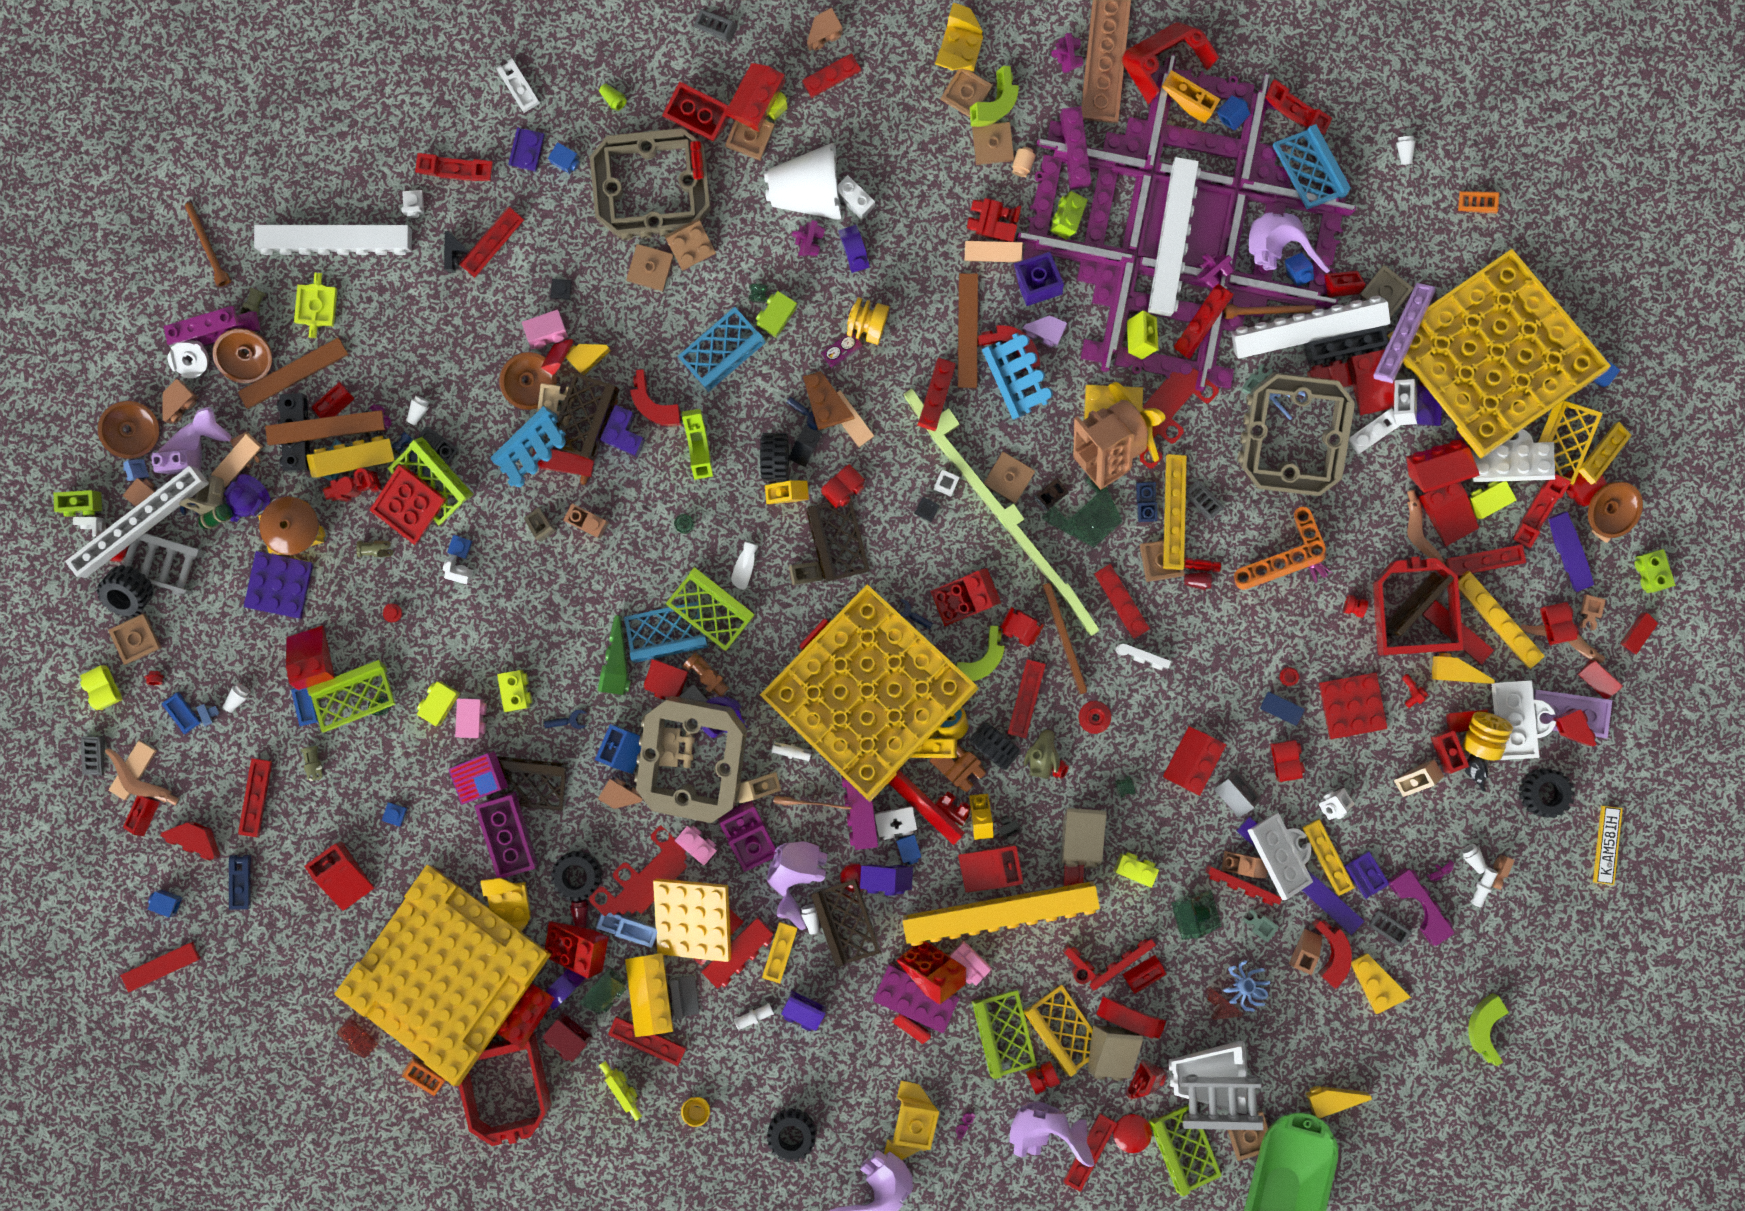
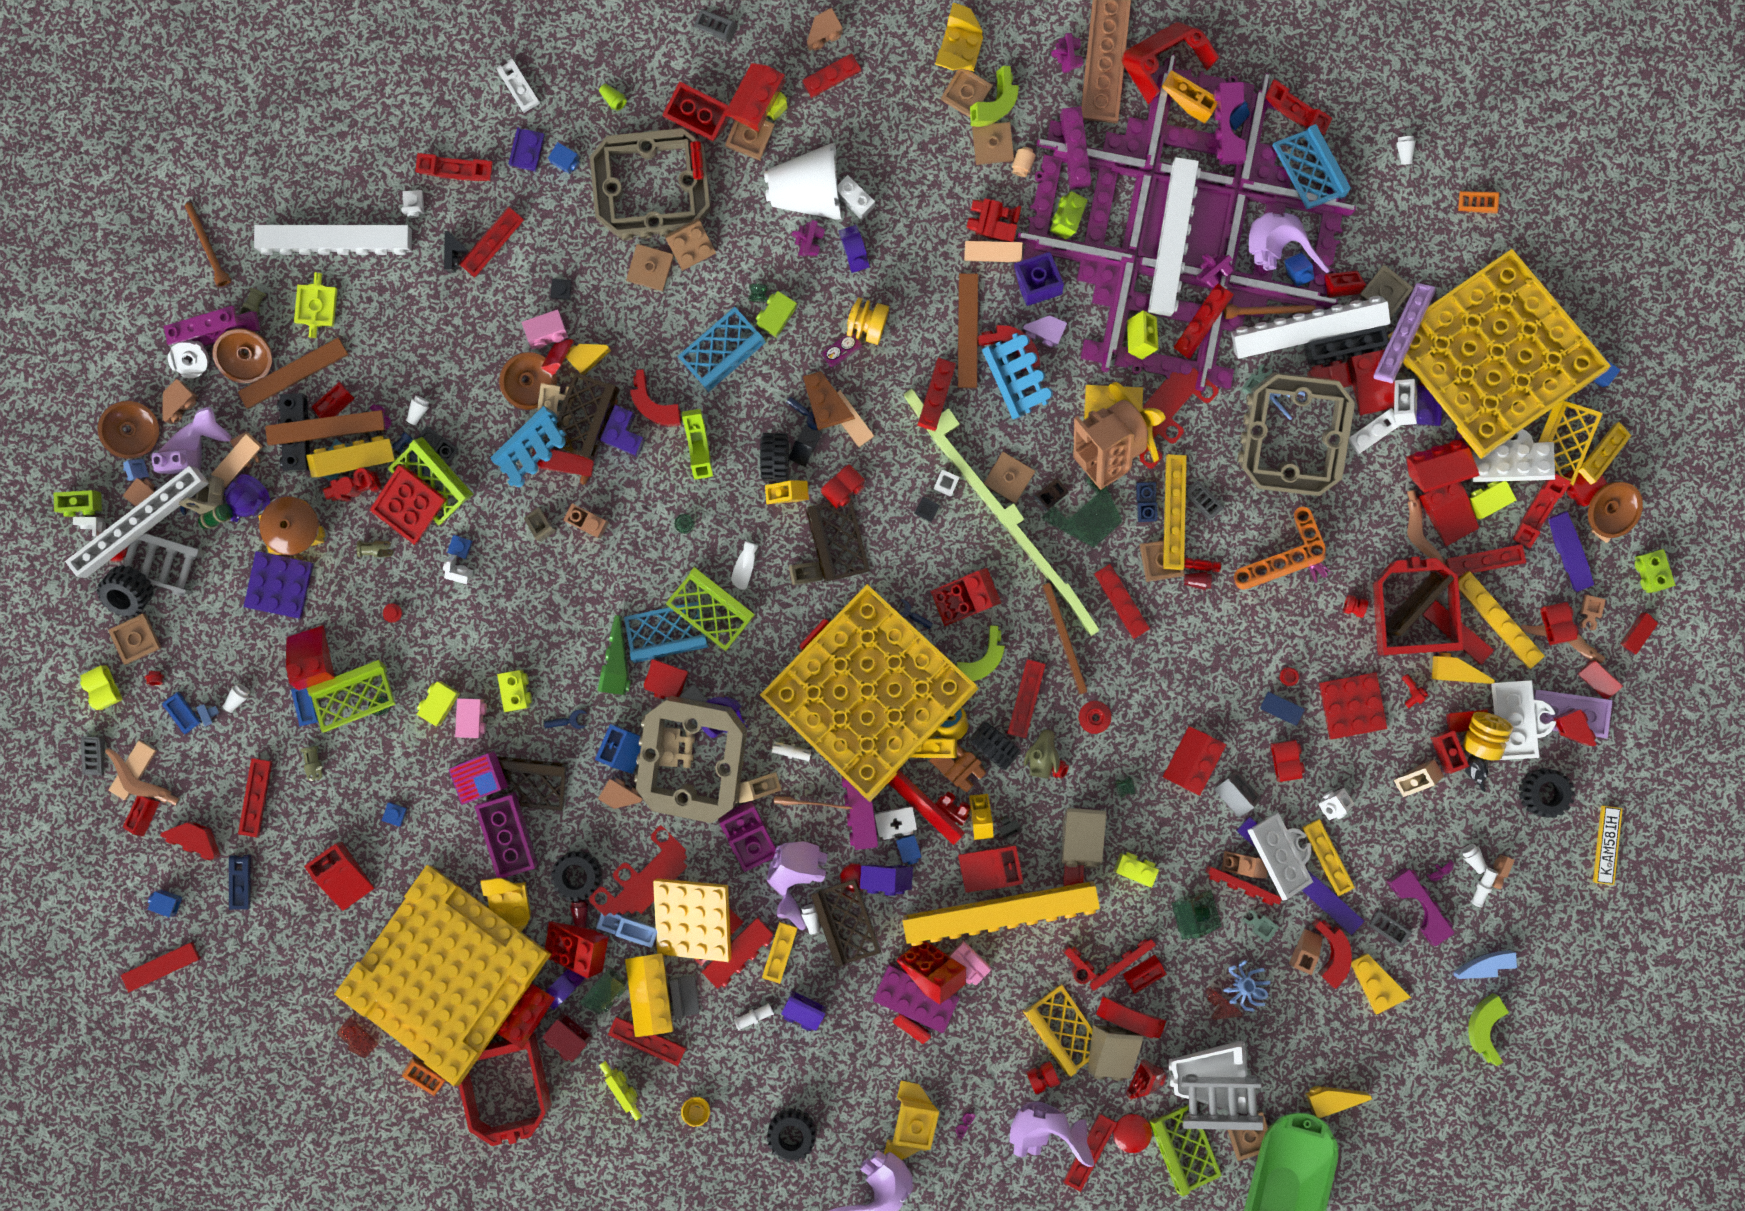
bright pink brick [675,825,717,865] -> none
dark orange hips [682,652,729,697] -> none
lime fence [972,990,1037,1079] -> none
red brick [1000,606,1045,647] -> none
white plate [1116,644,1171,671] -> none
dark purple plate [1344,851,1390,899] -> none
none -> magenta arch [1214,82,1246,165]
none -> light blue slope [1454,950,1517,979]

